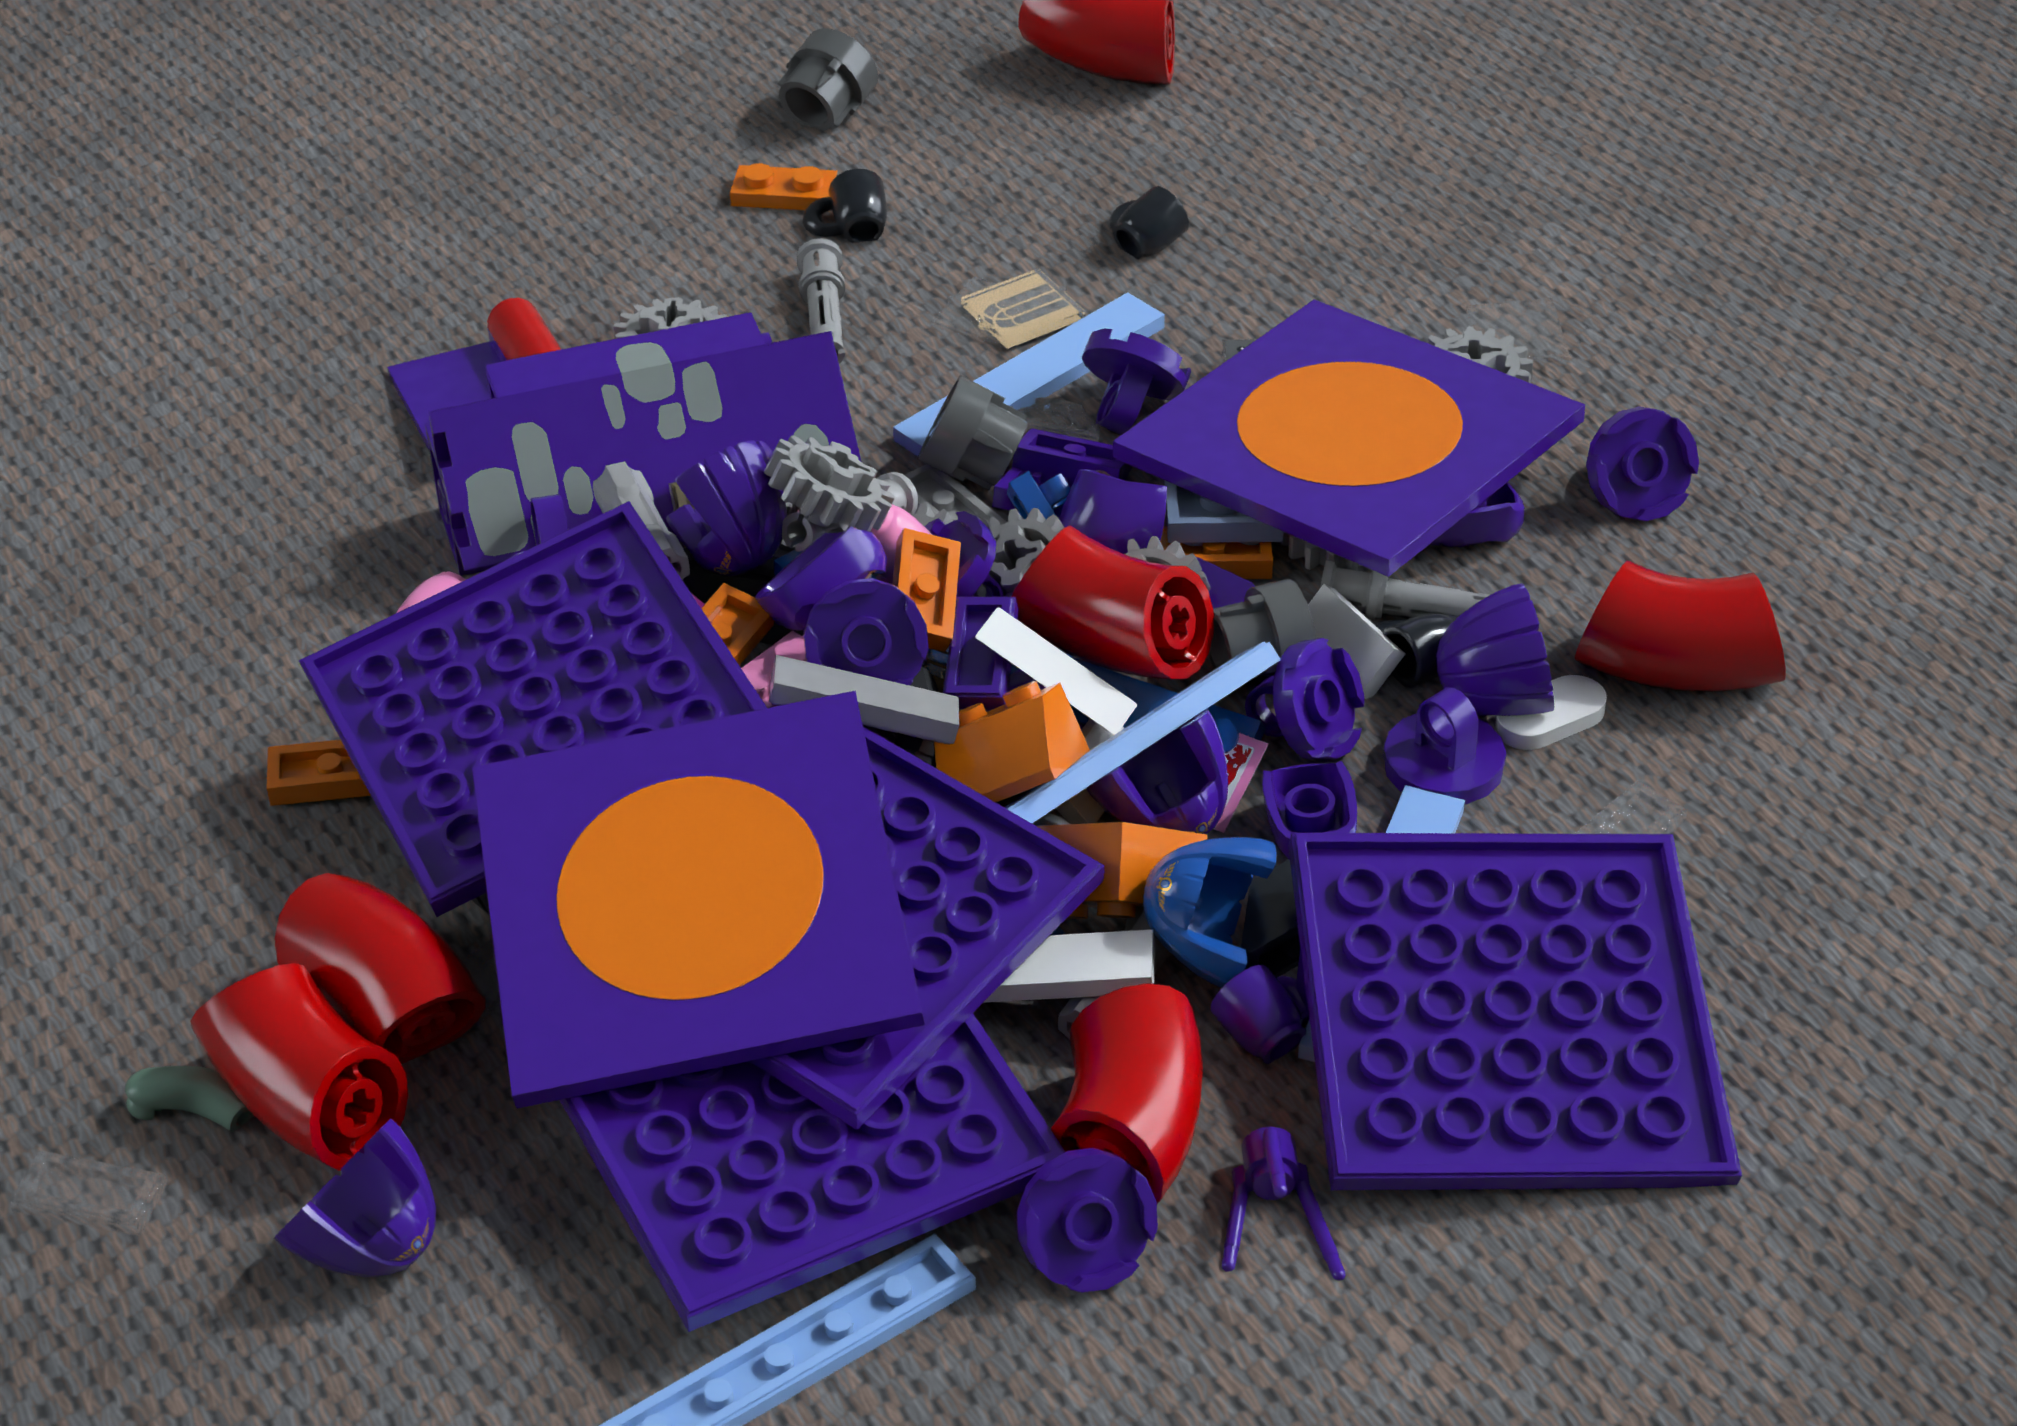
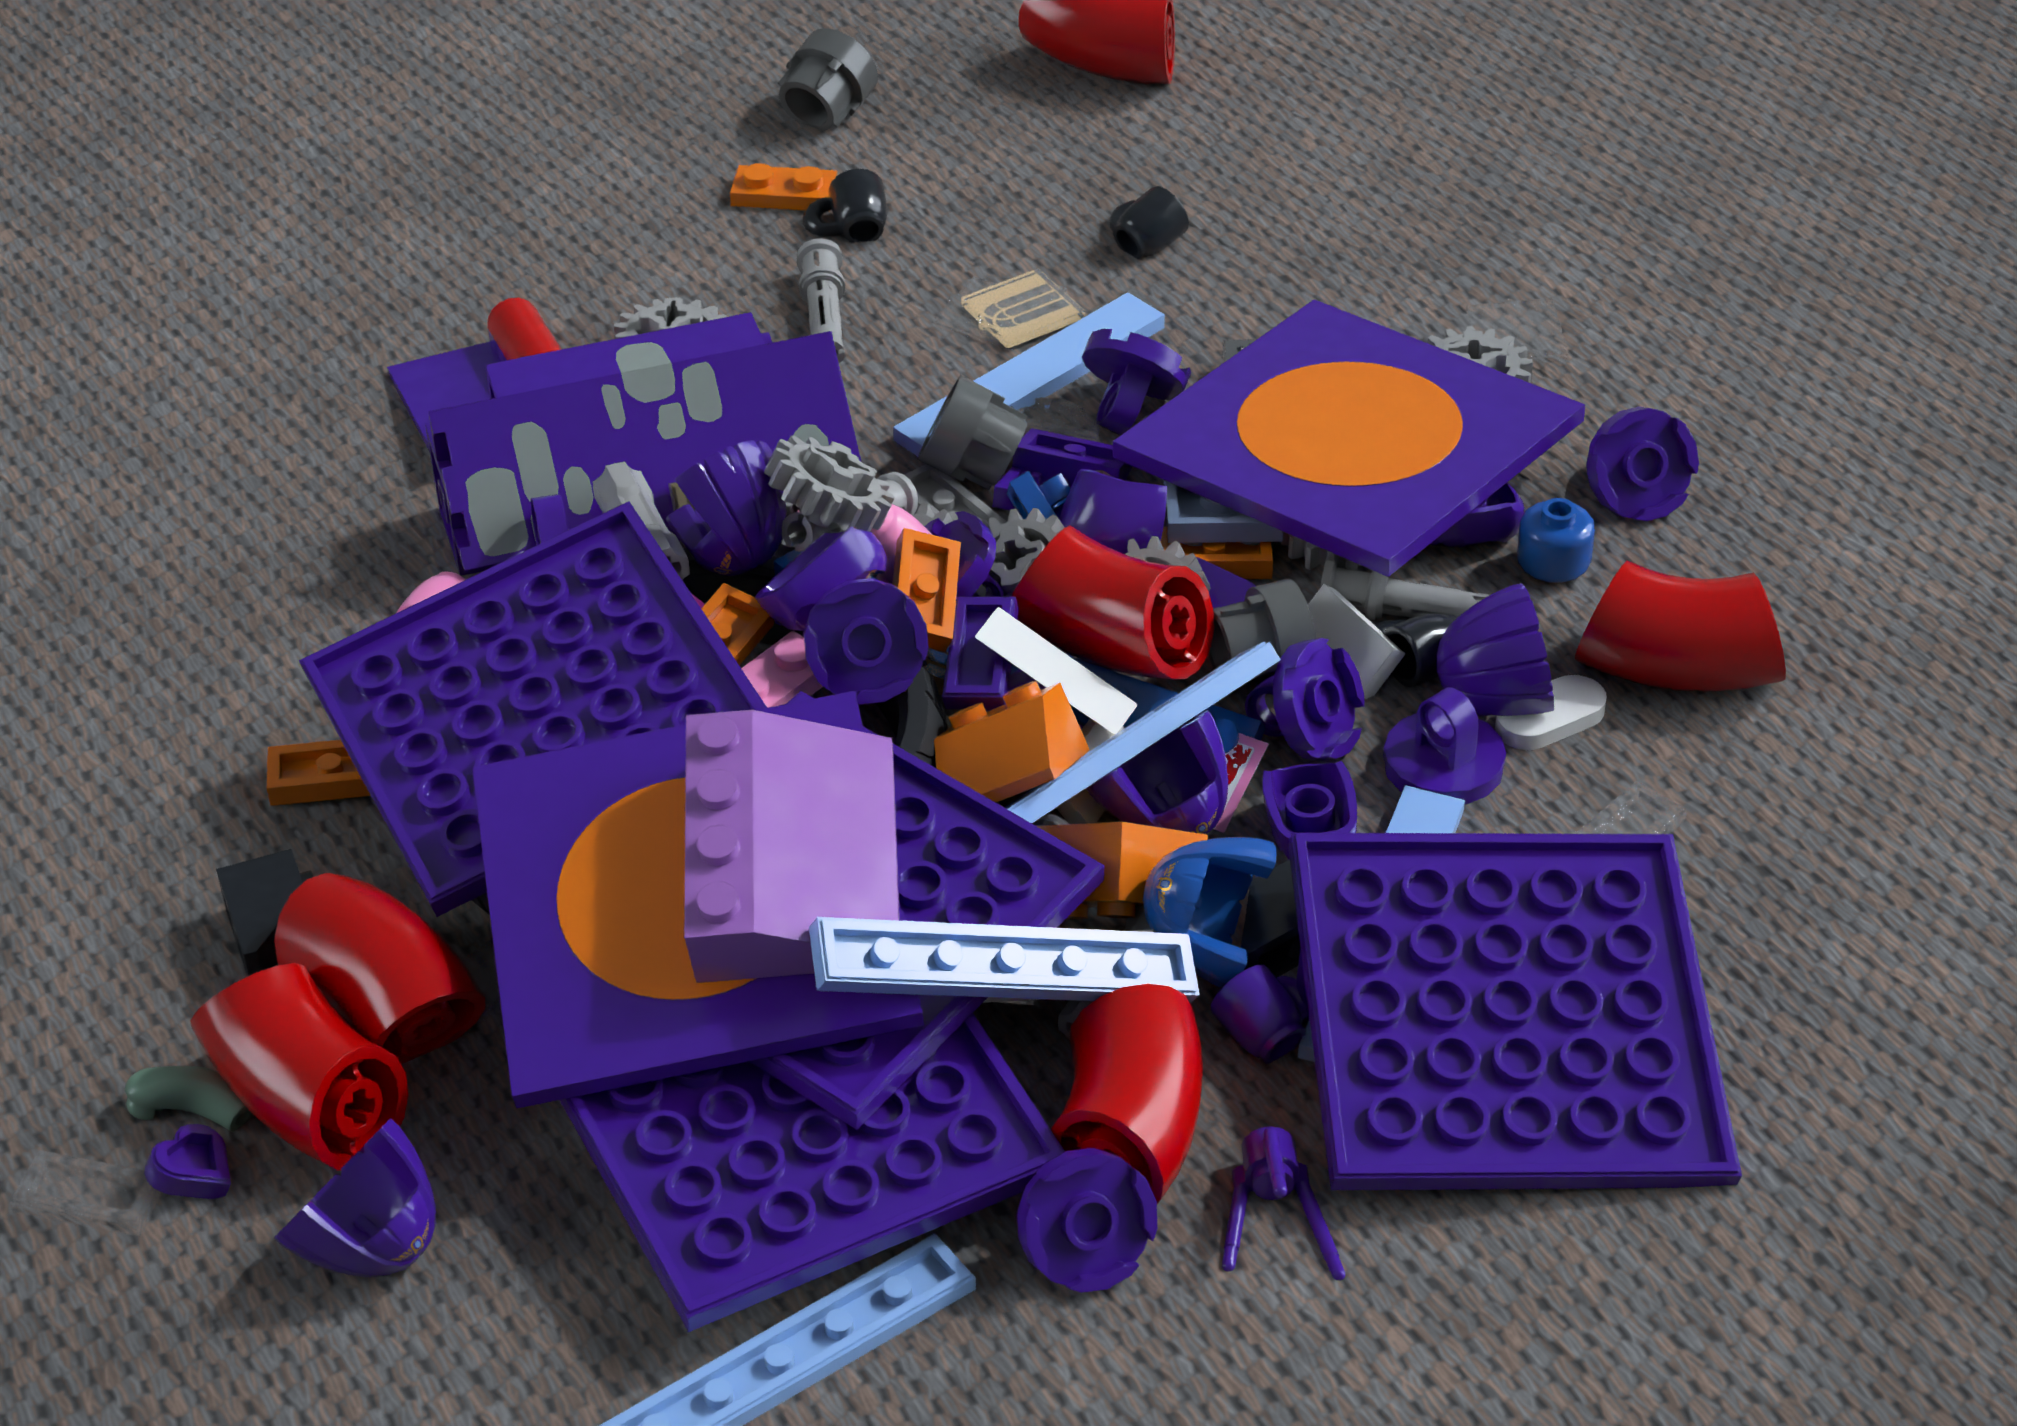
light grey tile [769,655,959,745] -> none
none -> dark purple tile [144,1124,231,1199]
none -> black slope [216,849,313,977]
none -> medium lavender slope [684,710,900,983]
none -> tile [809,917,1199,1004]
none -> blue head [1517,498,1595,583]

